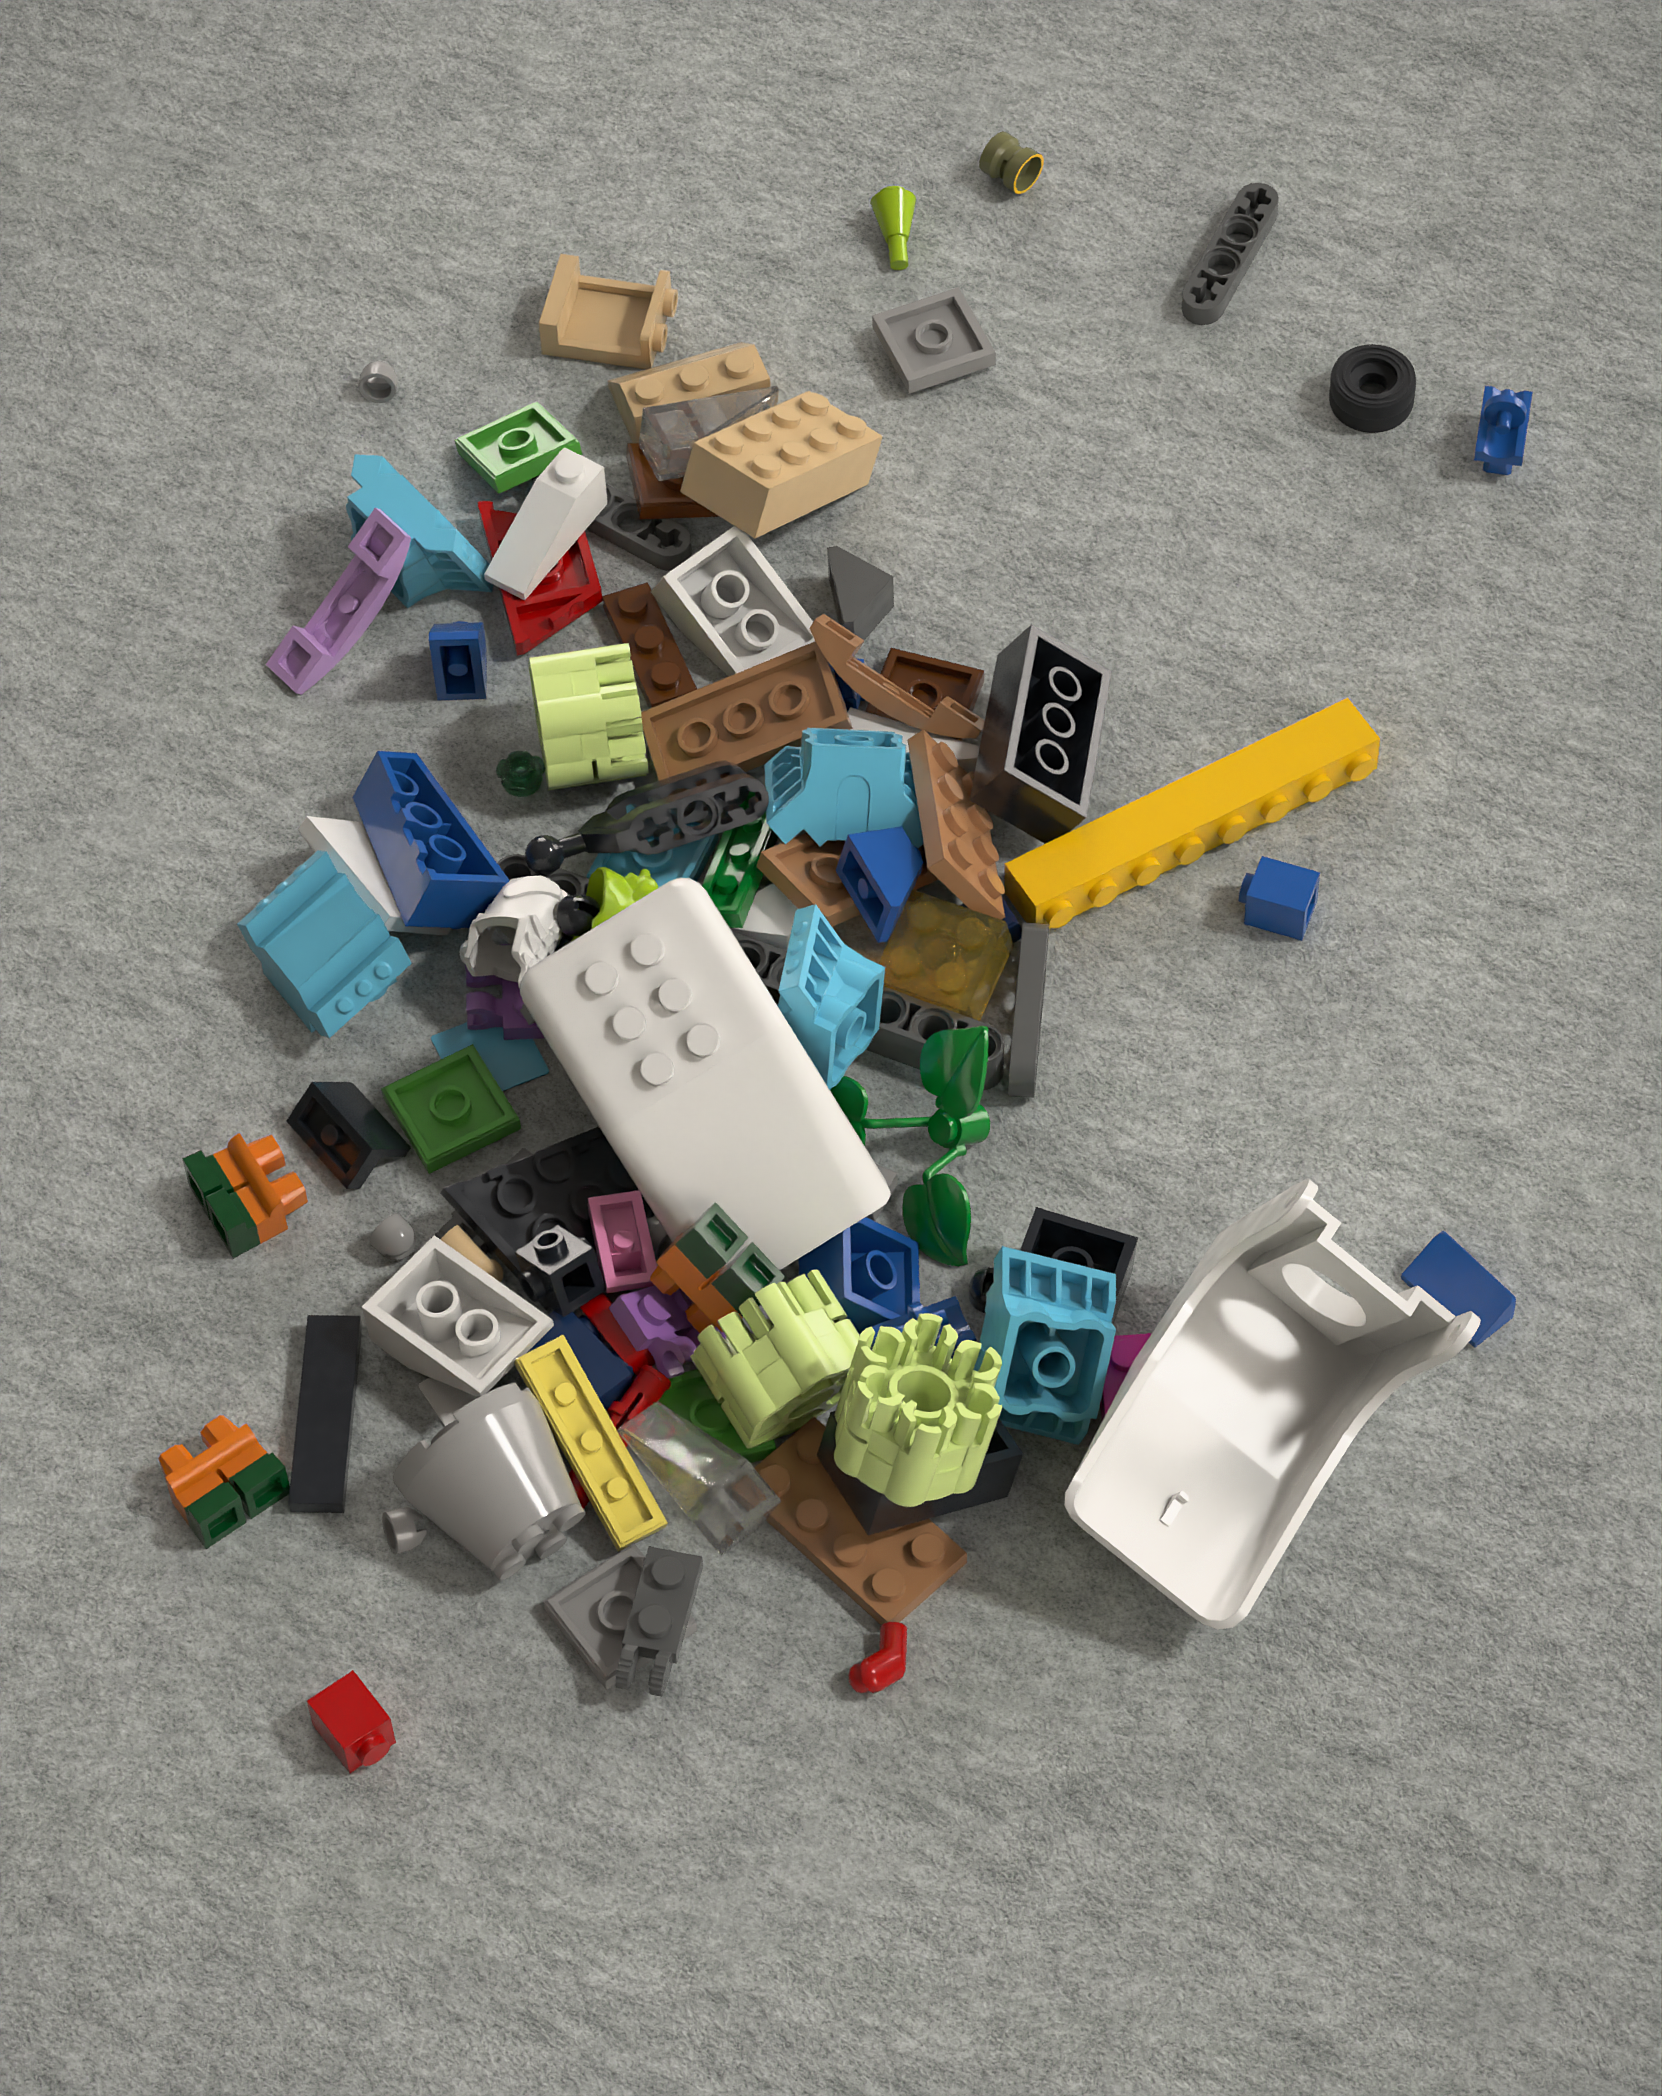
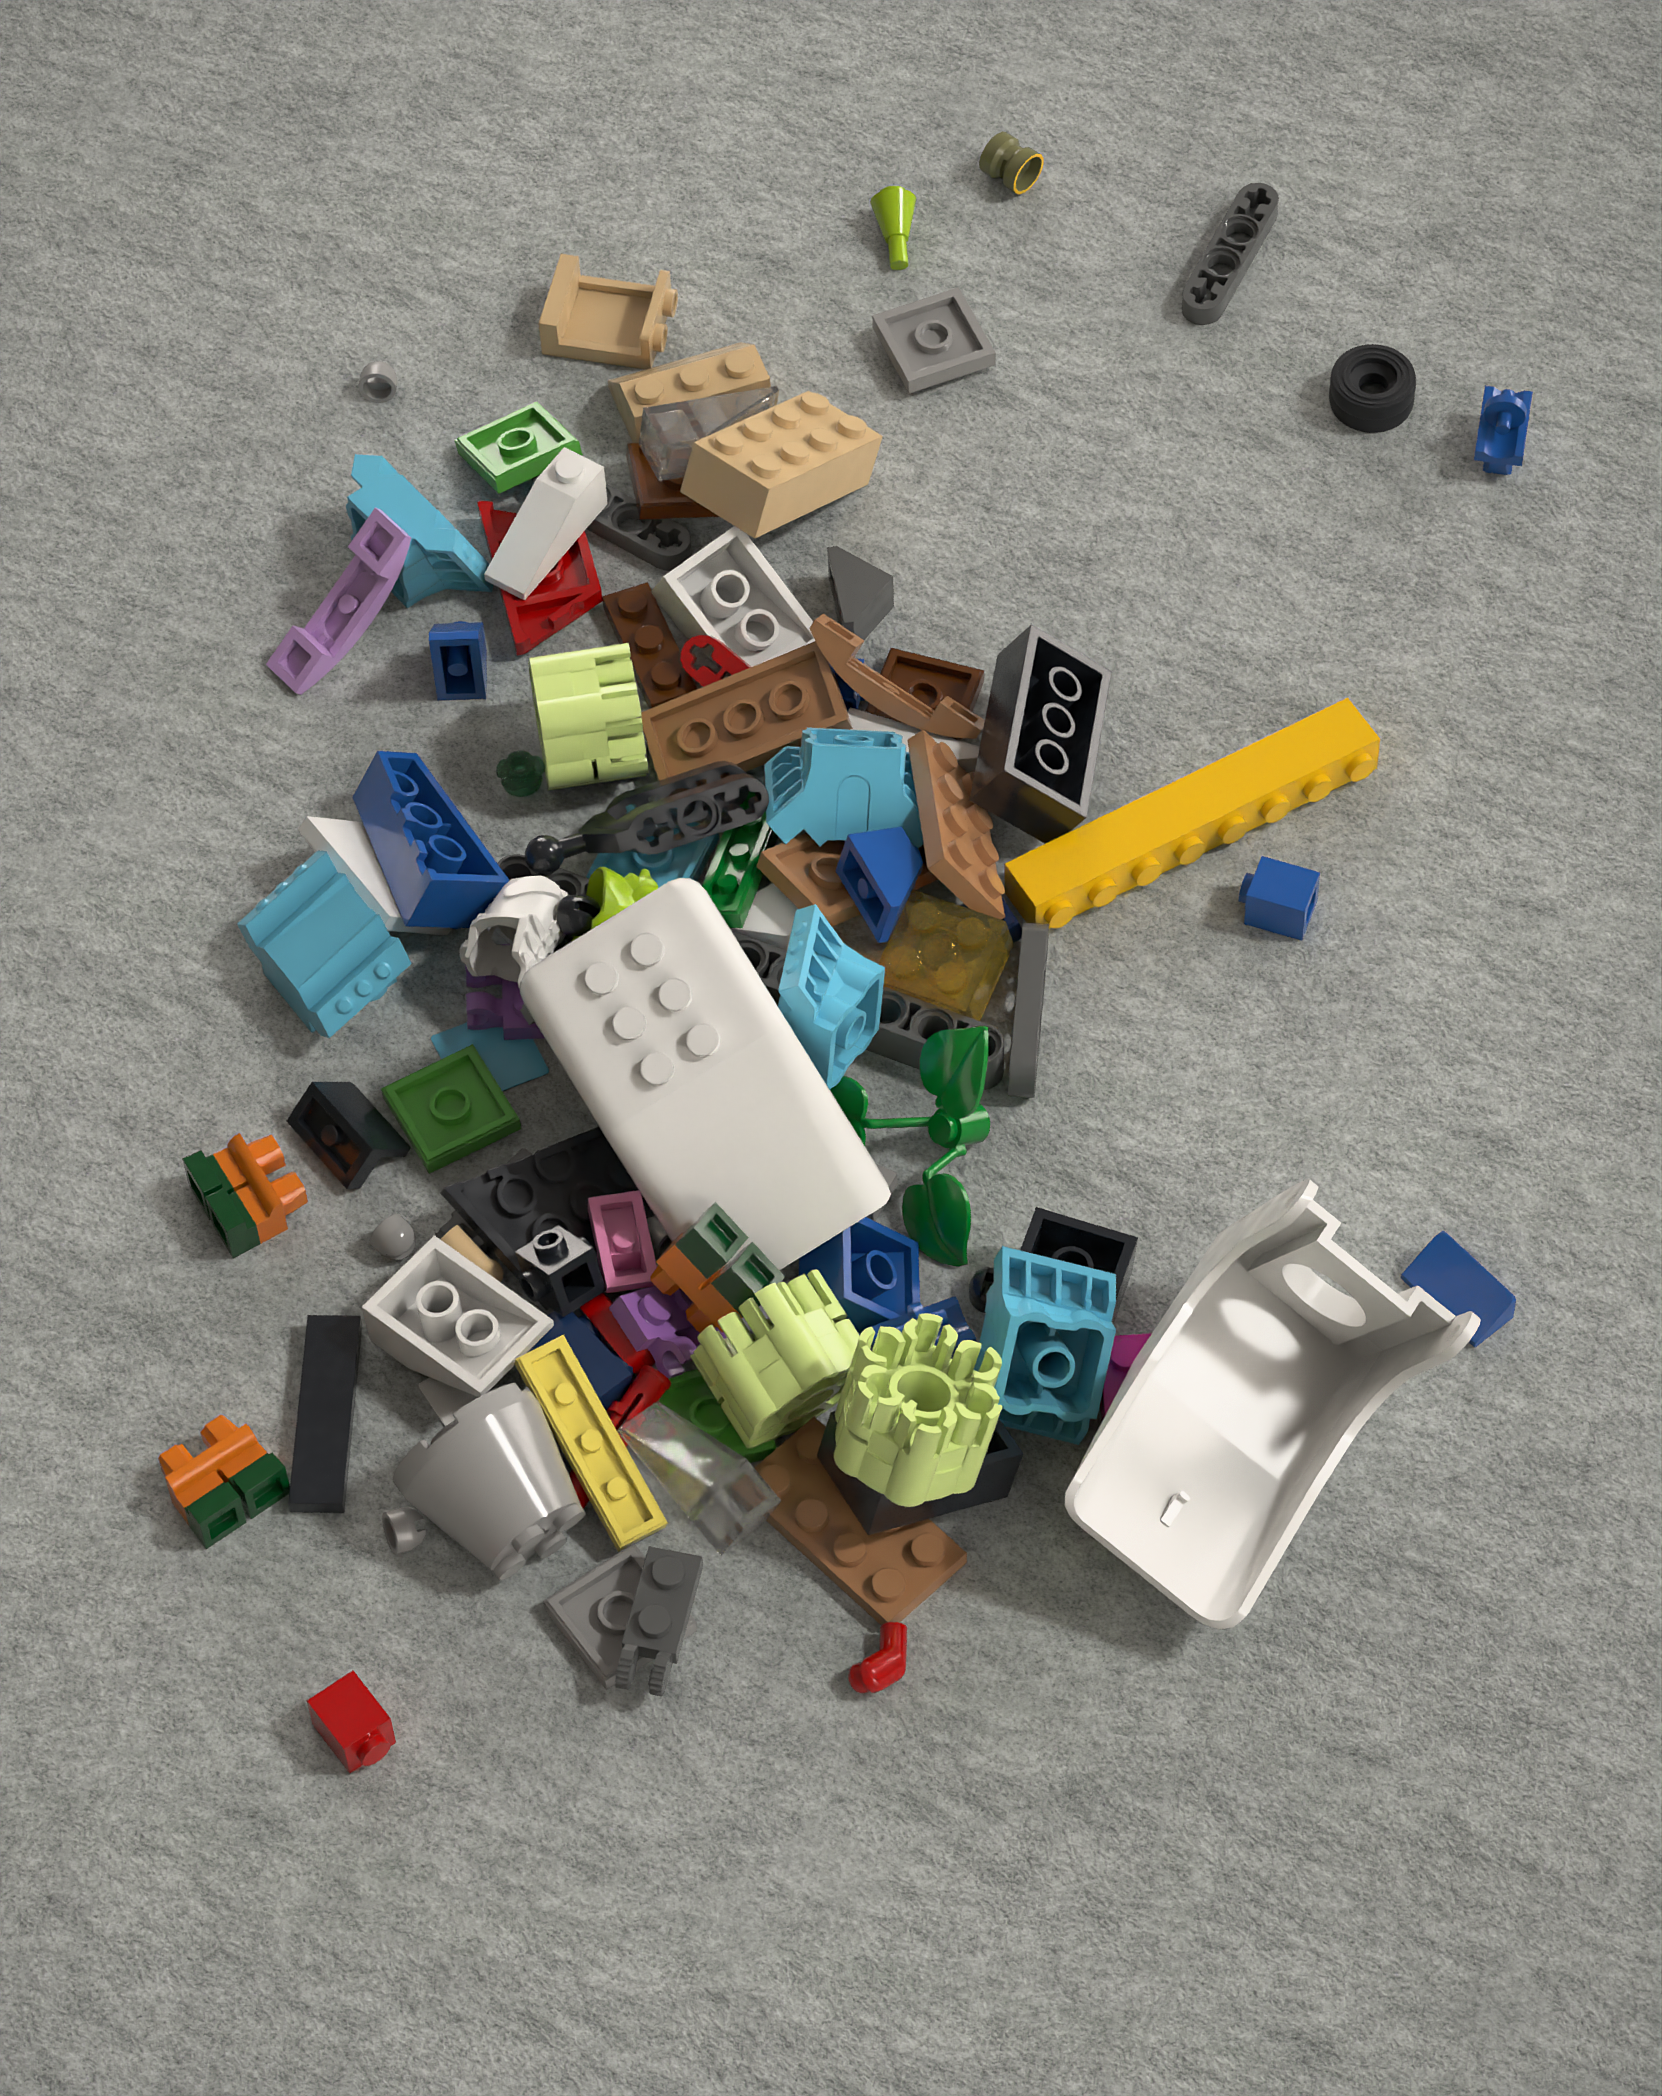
none -> red beam [680,635,751,687]

